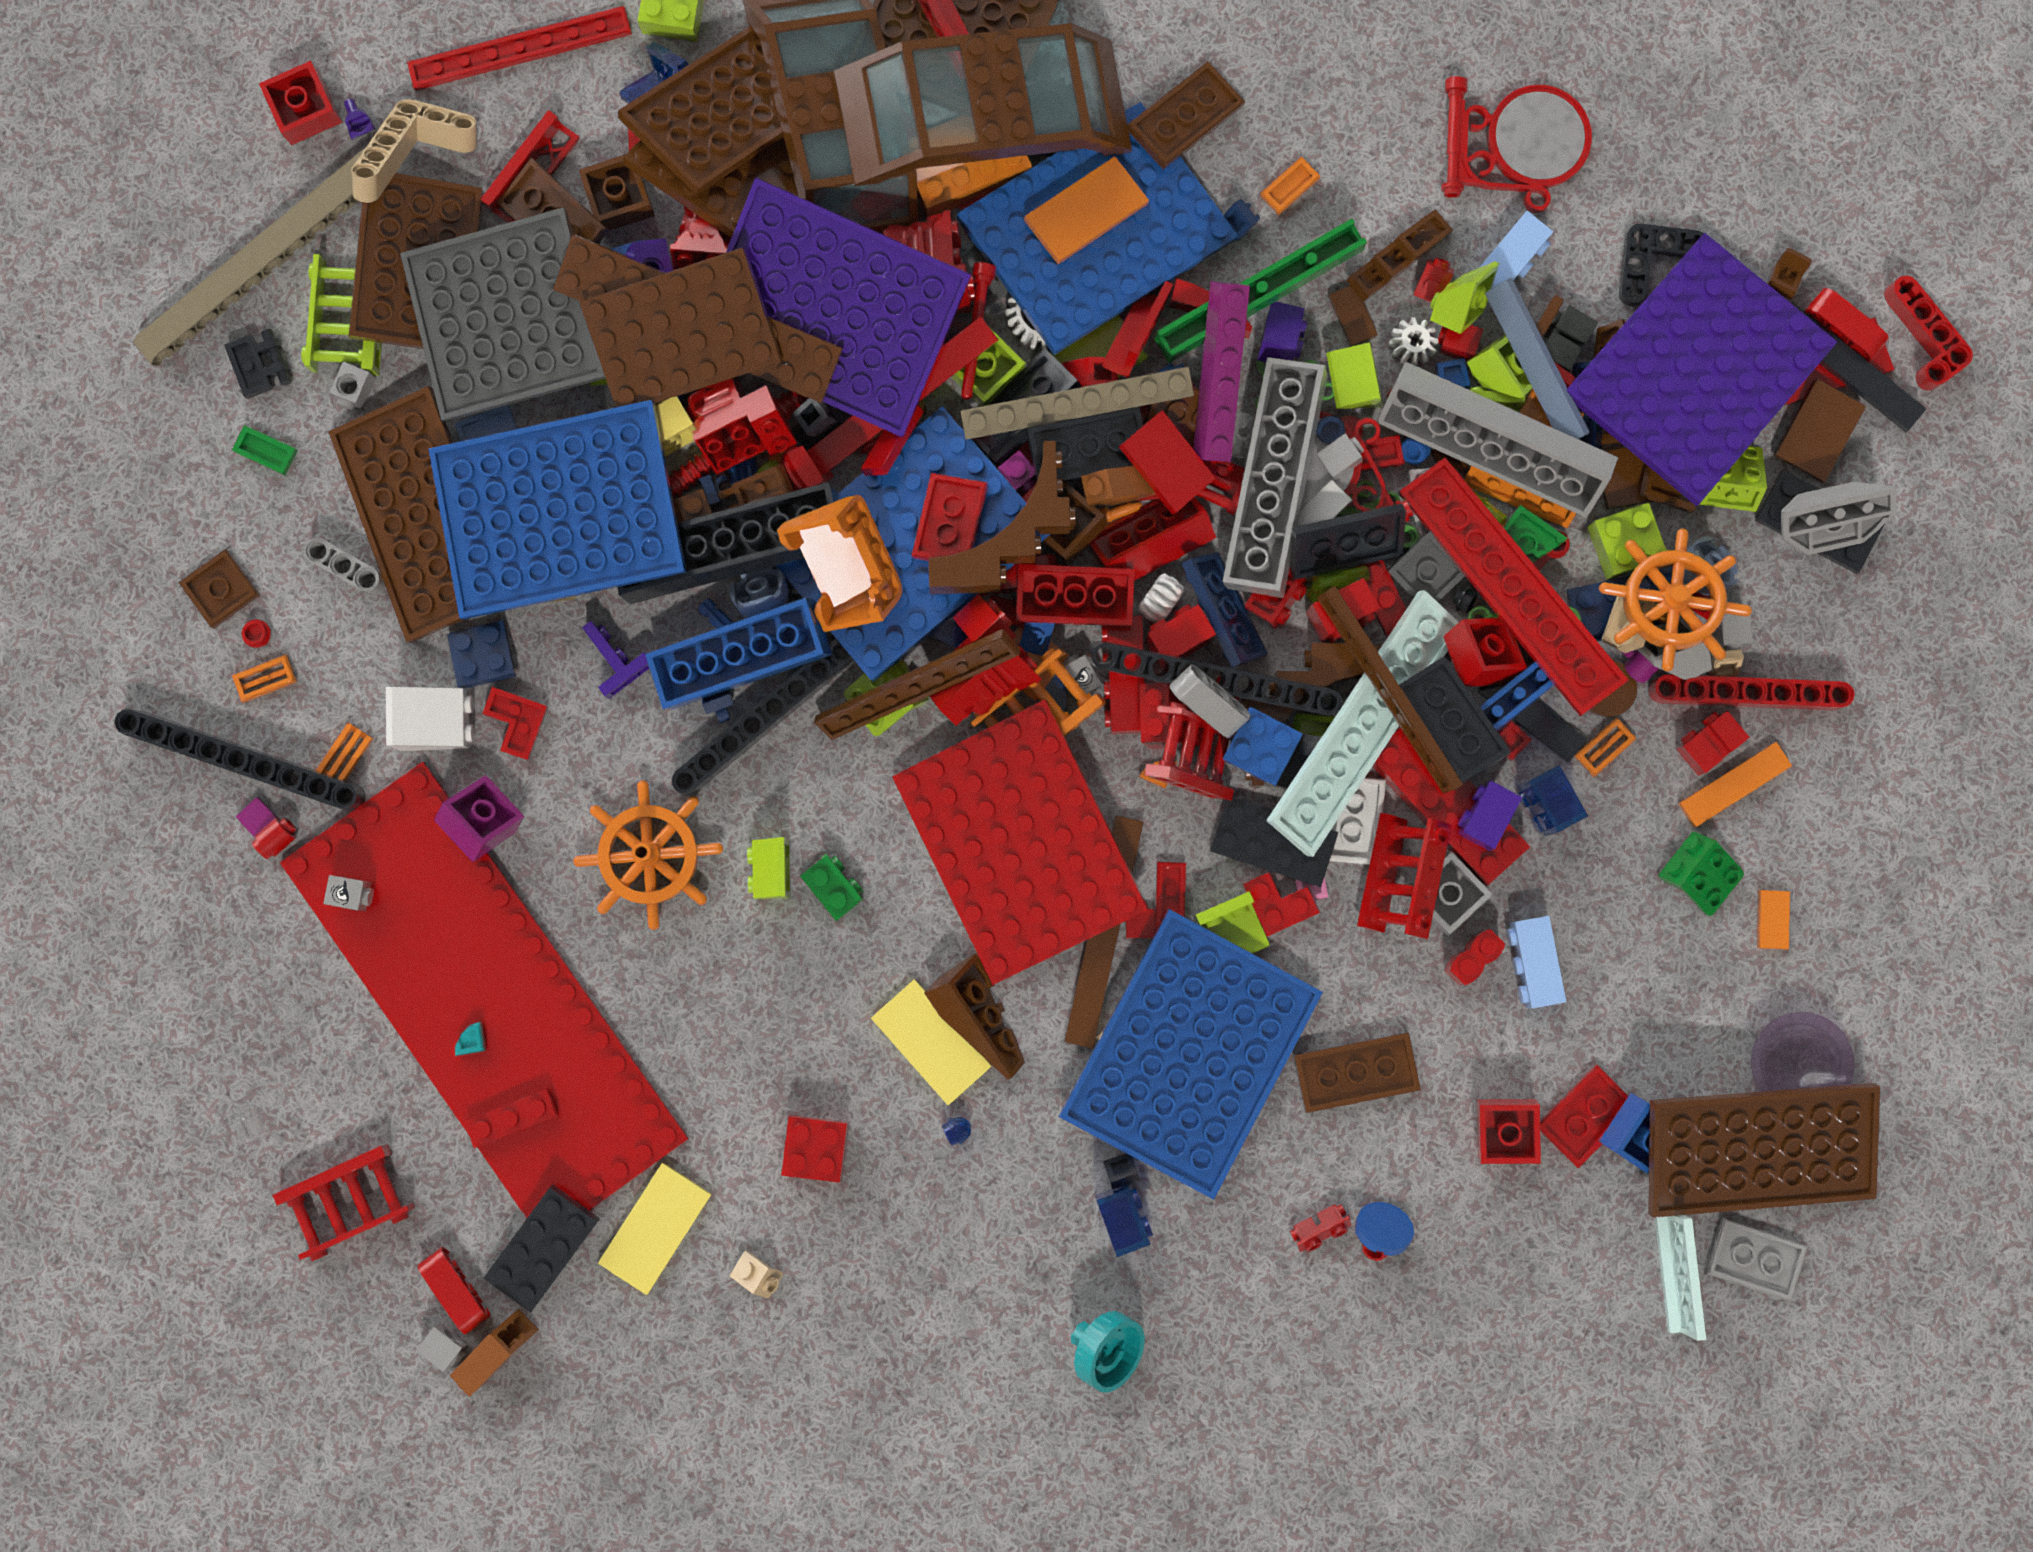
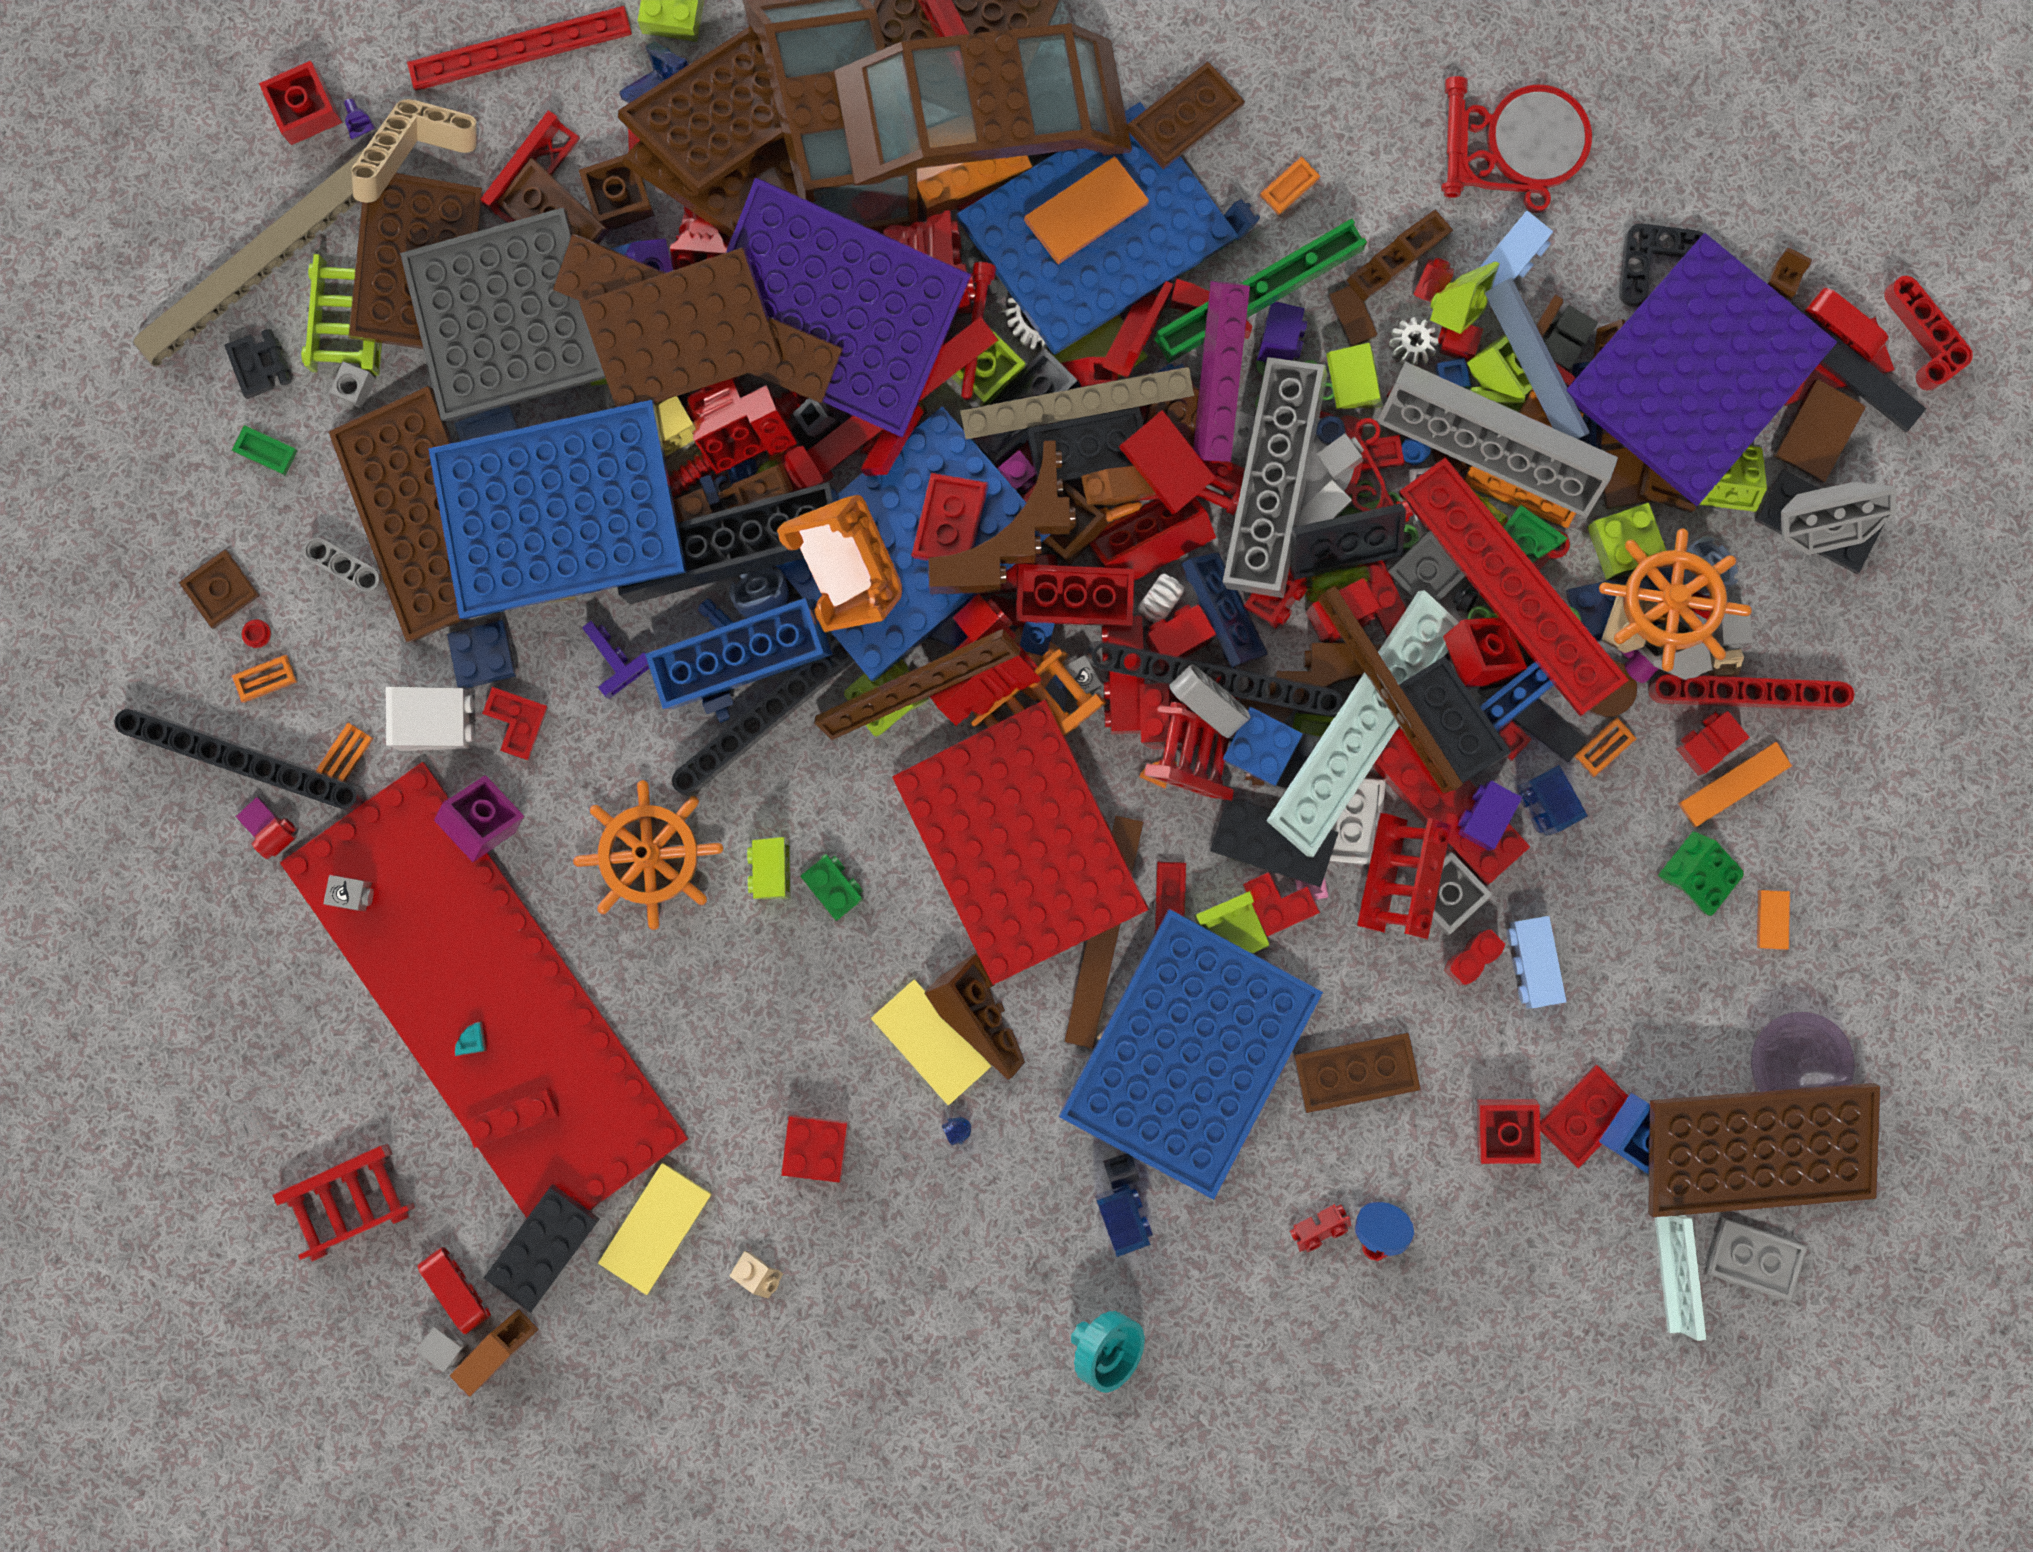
red tile [1126,909,1155,938] -> none

